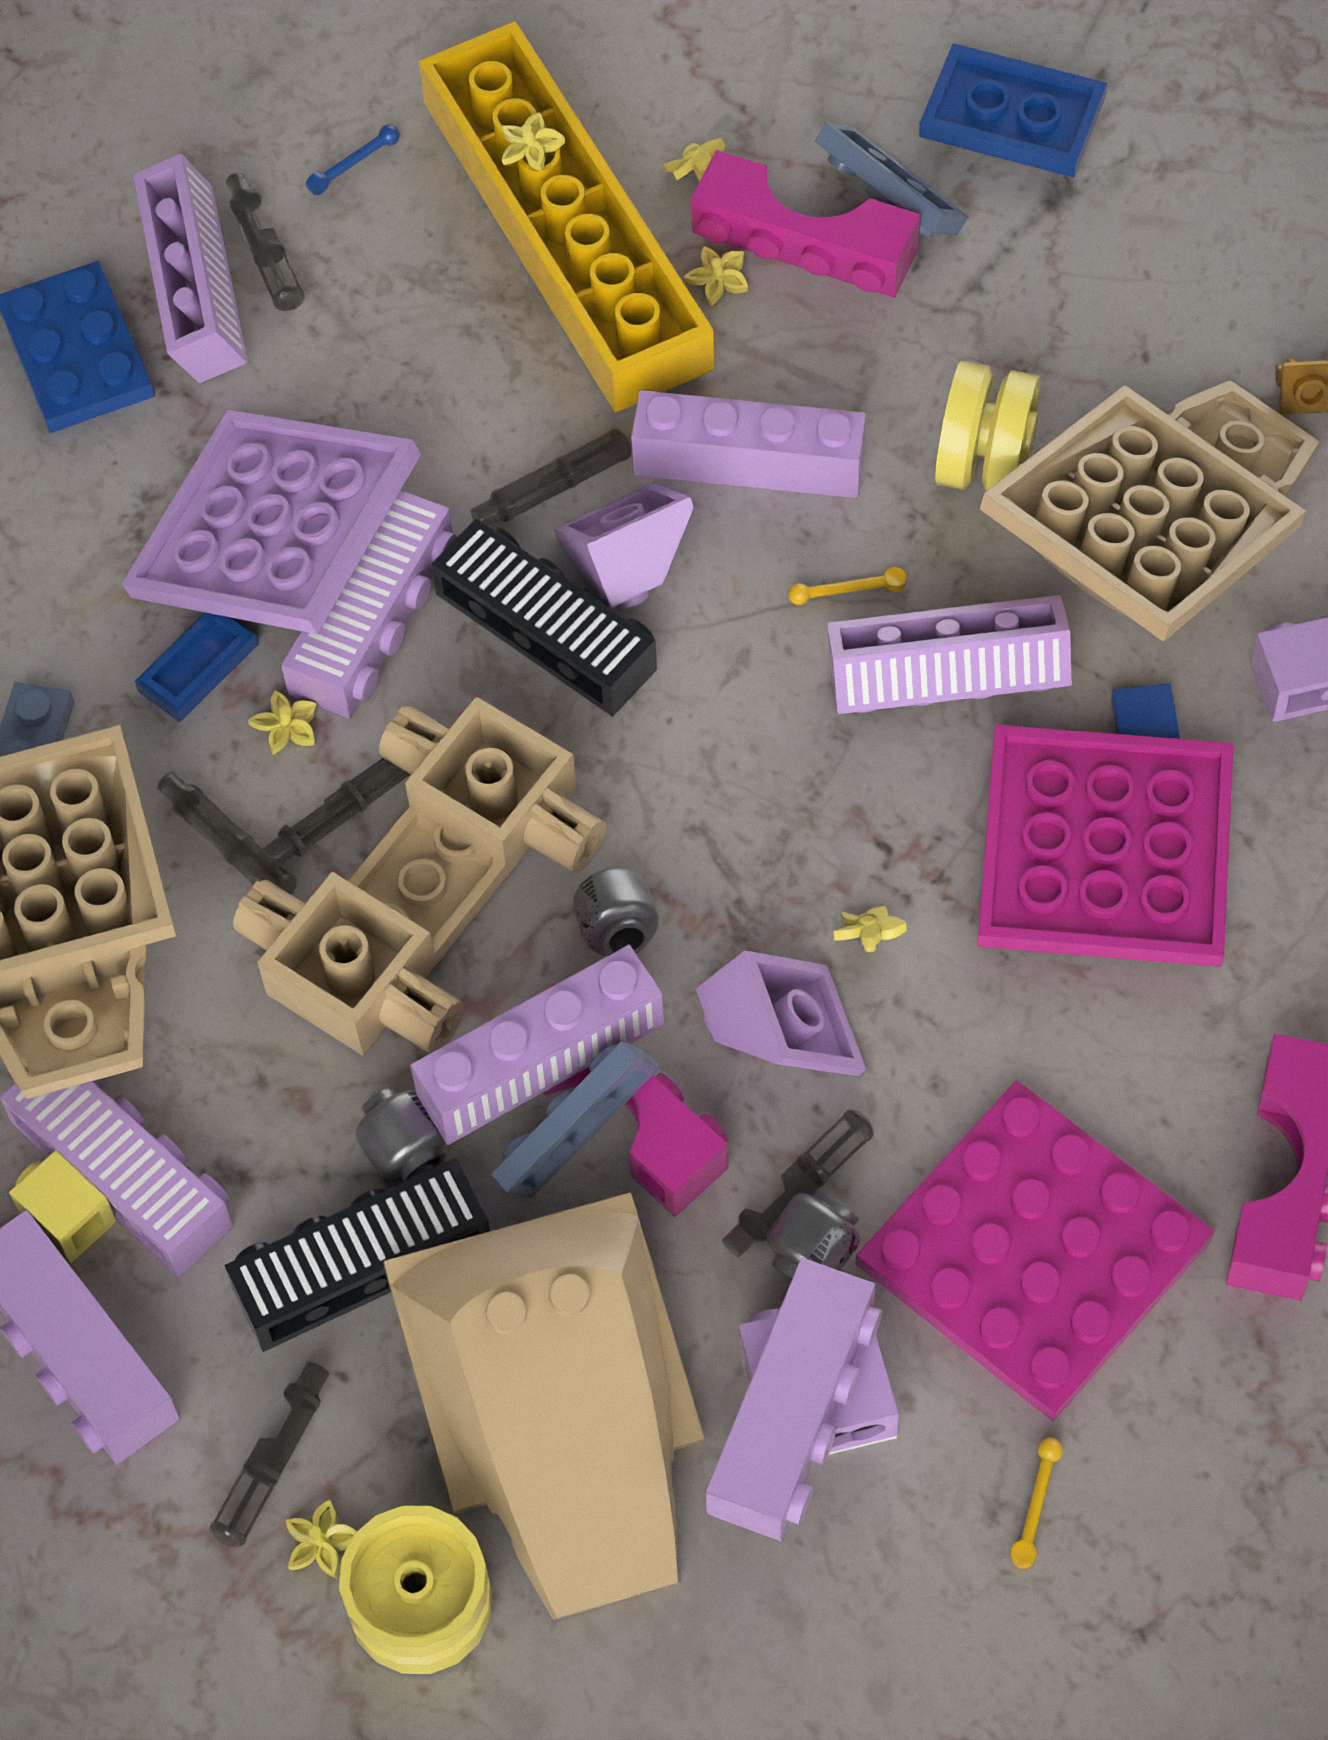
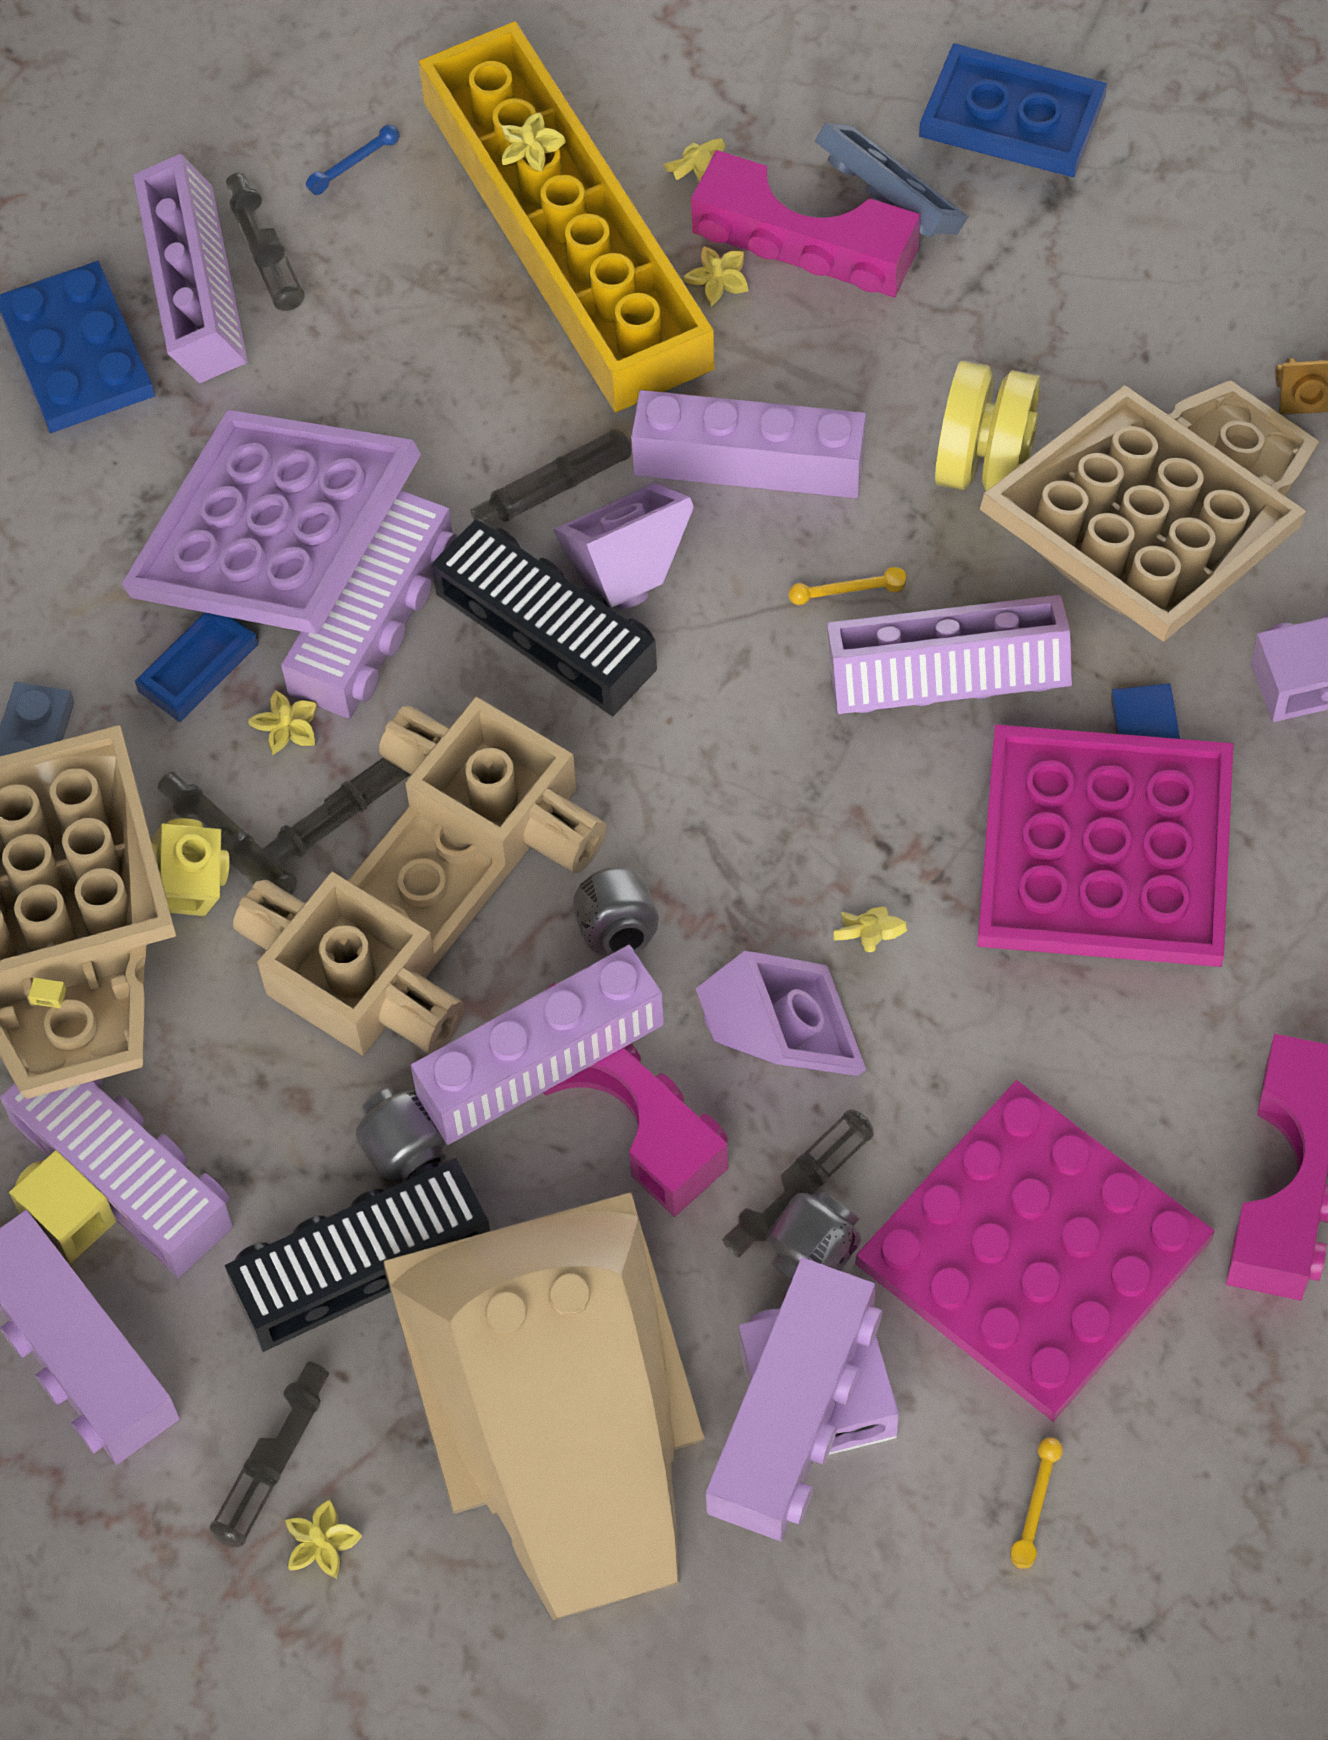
light yellow wheel [339,1505,492,1674] -> none
sand blue plate [491,1041,661,1198] -> none
none -> light yellow piece [28,978,66,1008]
none -> light yellow brick [151,818,229,916]

